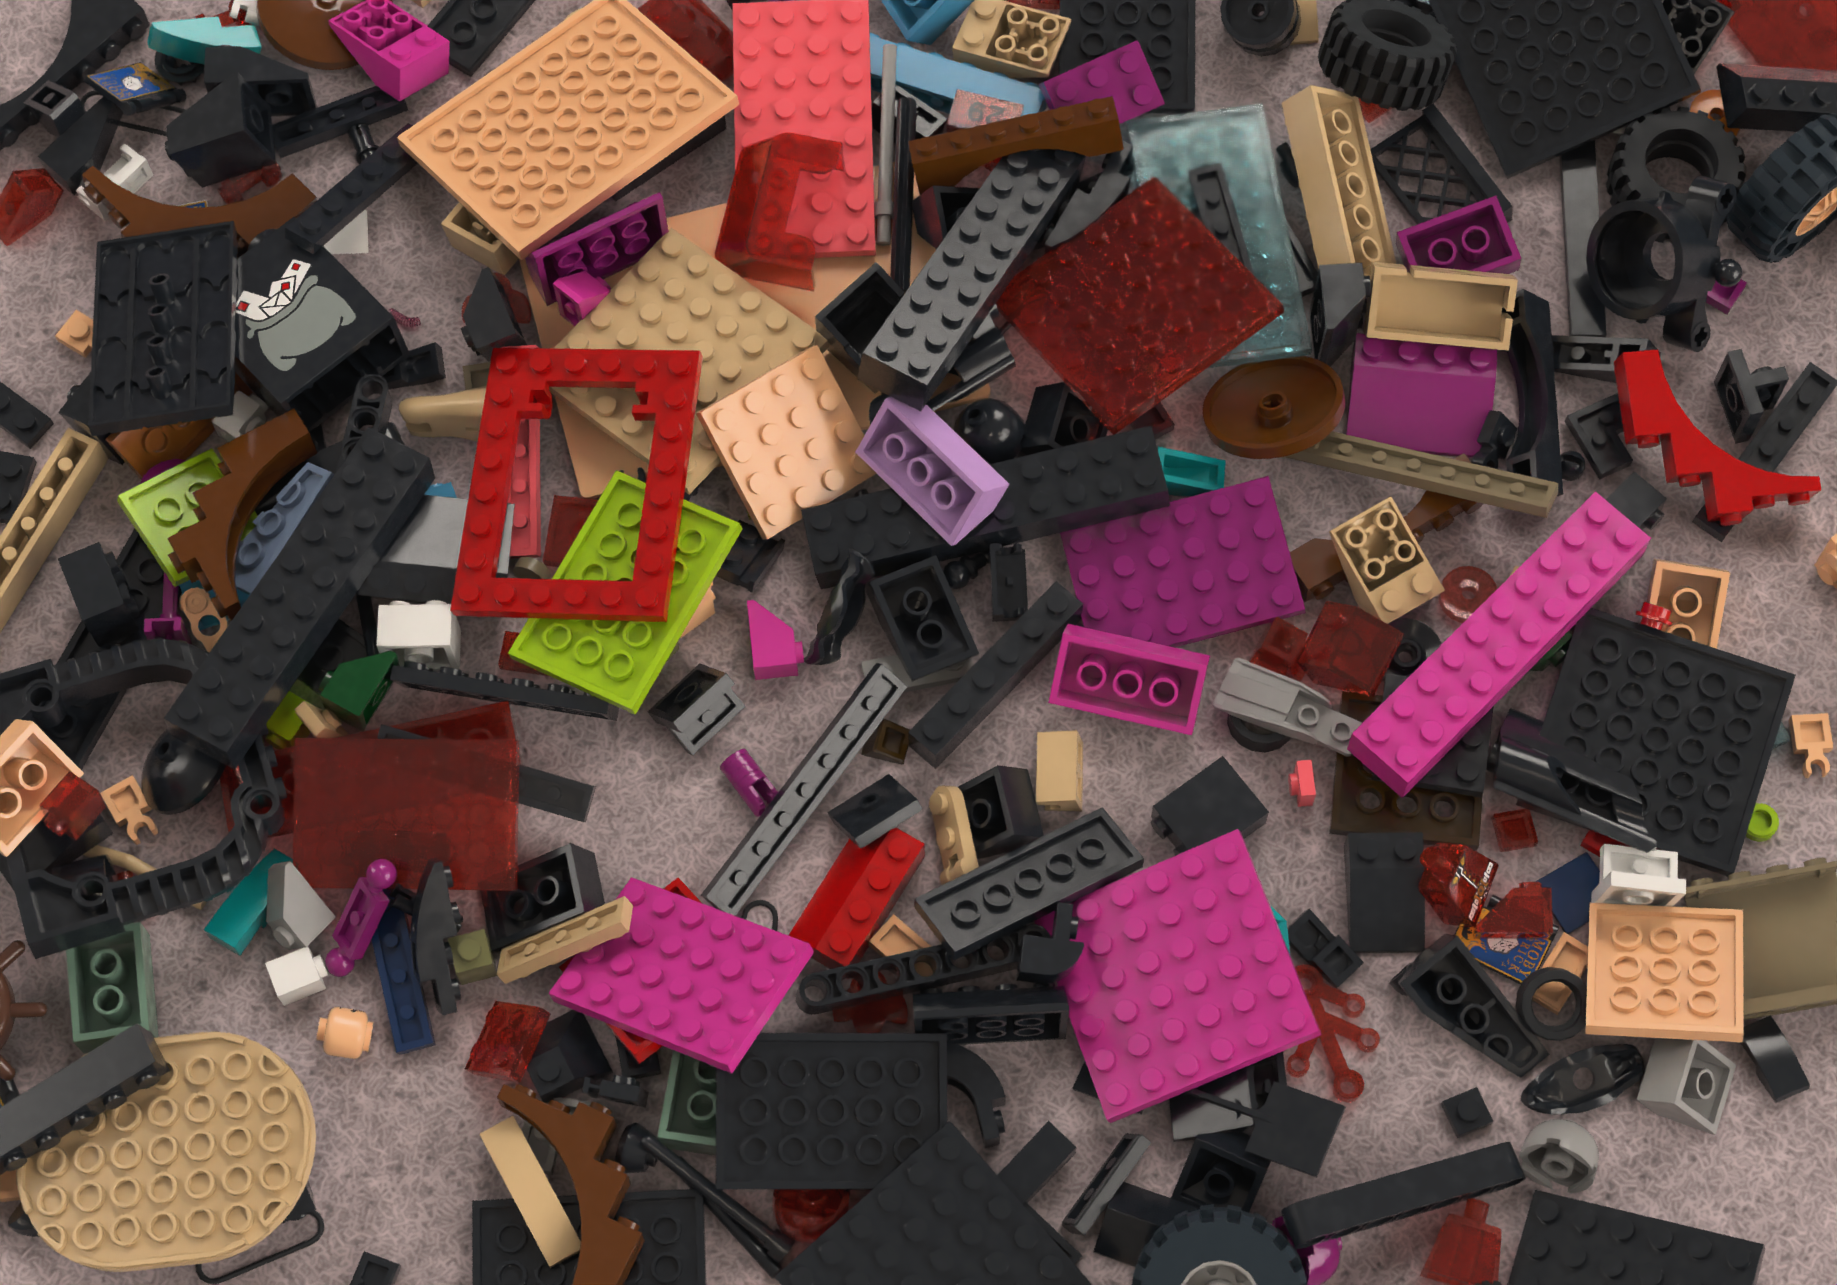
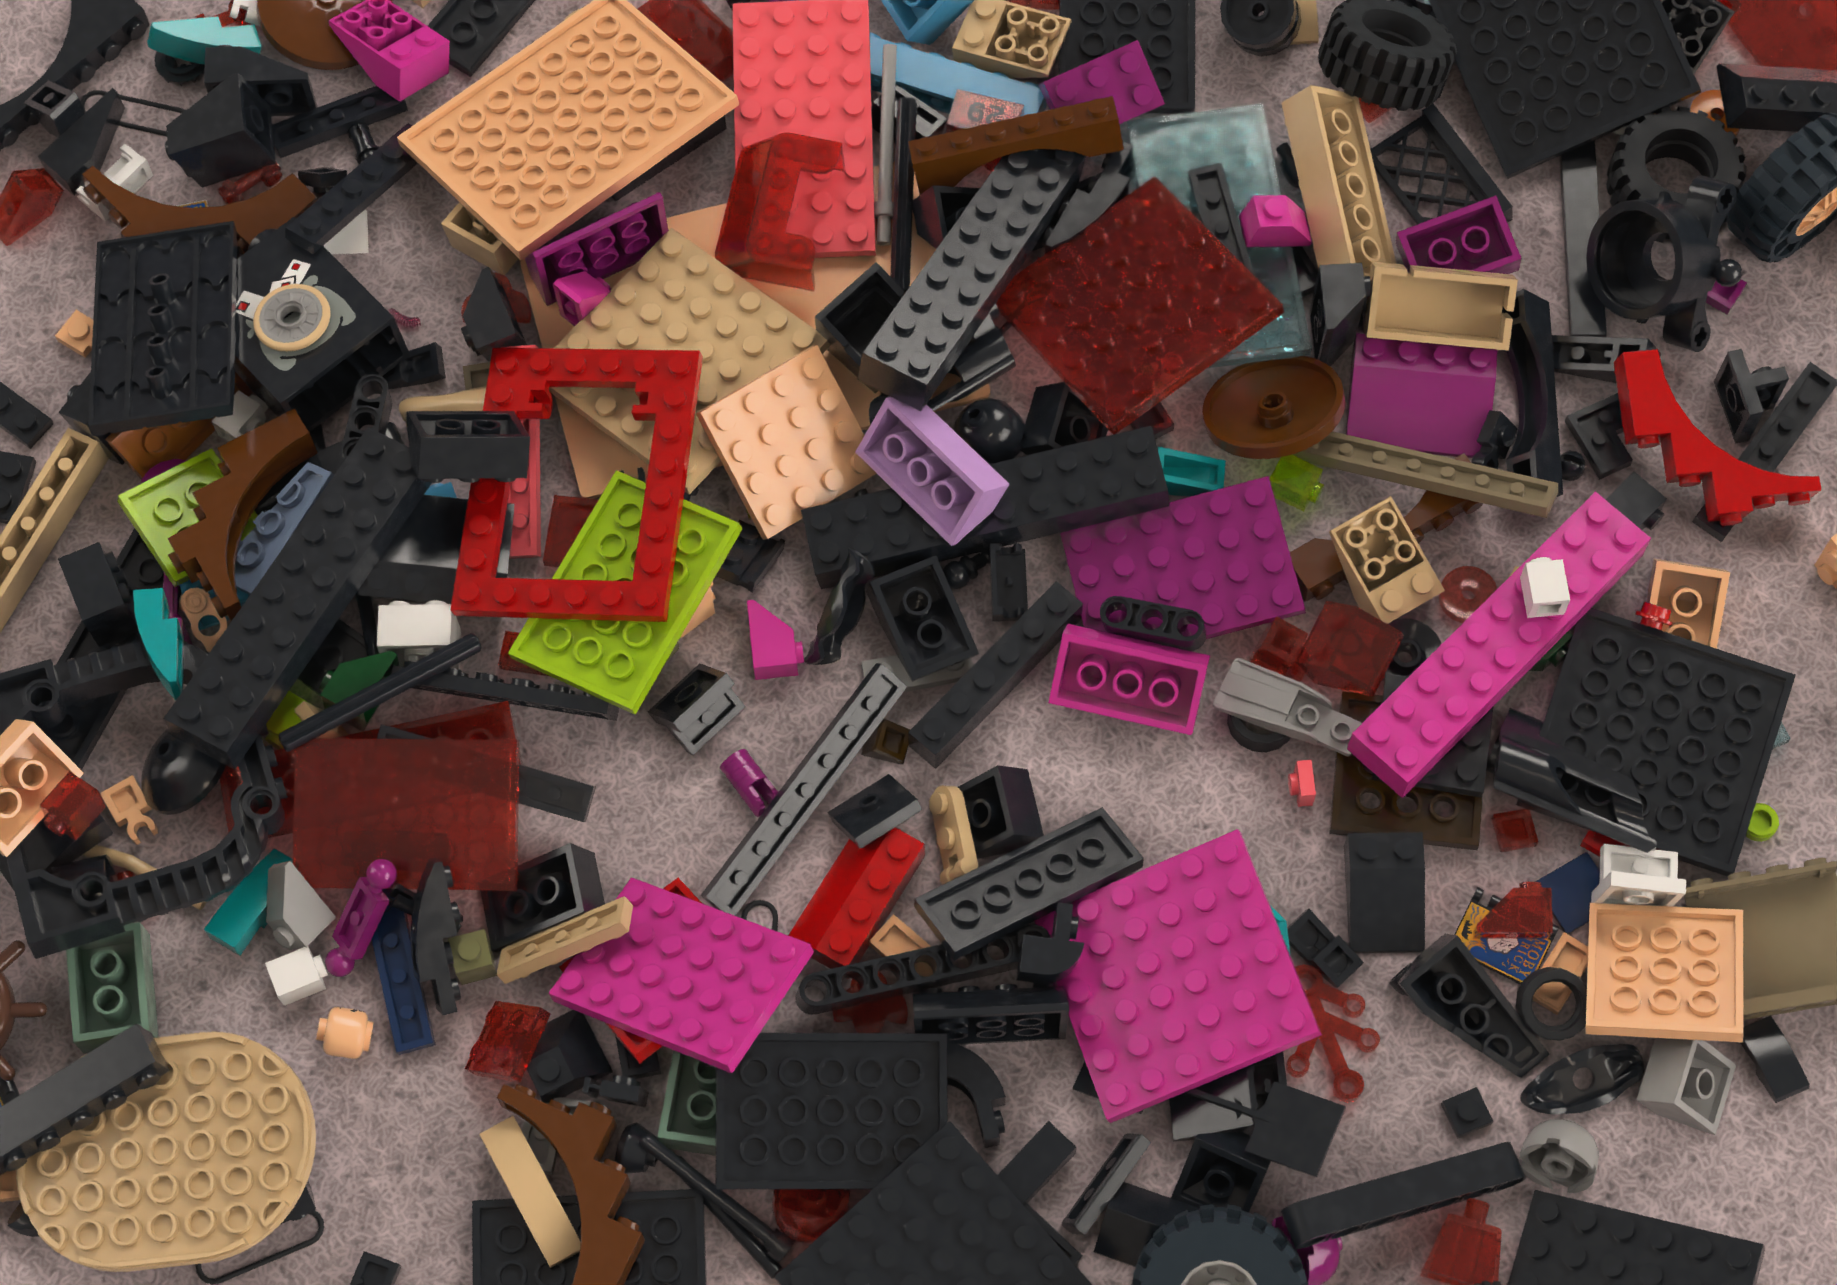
piece [84,62,187,116] -> none
dark tan tile [513,556,551,579] -> none
tan hinge [1036,730,1083,812] -> none
black brick [1151,756,1269,856] -> none
clear red torso [1419,842,1499,928] -> none
light nougat plate [1788,713,1833,778] -> none
none -> teal slope [133,588,184,701]
none -> light grey wheel [253,284,330,352]
none -> black axle [278,633,482,752]
none -> black plate [298,167,347,193]
none -> black slope [406,411,530,483]
none -> black beam [1100,596,1206,651]
none -> dark pink slope [1239,195,1312,247]
none -> clear neon green brick [1269,455,1325,512]
none -> white brick [1520,557,1570,618]

